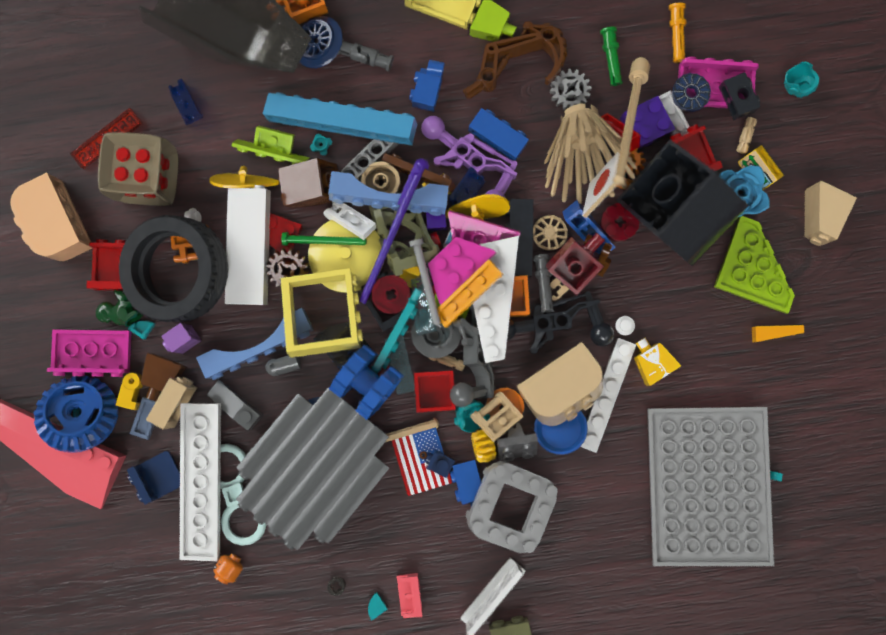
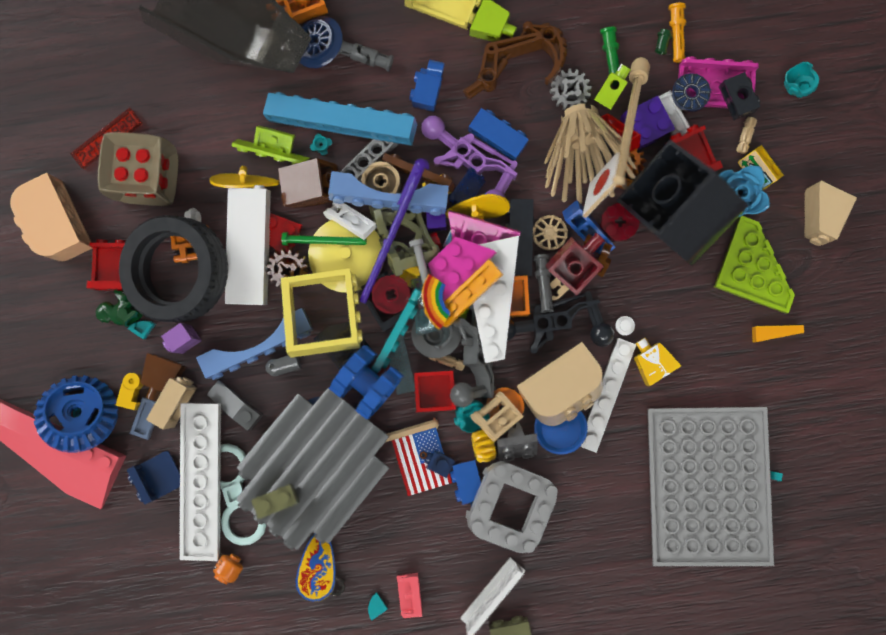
dark pink bracket [47,330,131,377] -> none
clear blue hinge [168,78,203,126] -> none
none -> olive brick [251,483,300,519]
none -> shield [296,534,336,602]
none -> tile [421,274,451,330]
none -> lime torso [594,64,631,110]
none -> dark green pin [655,29,672,55]

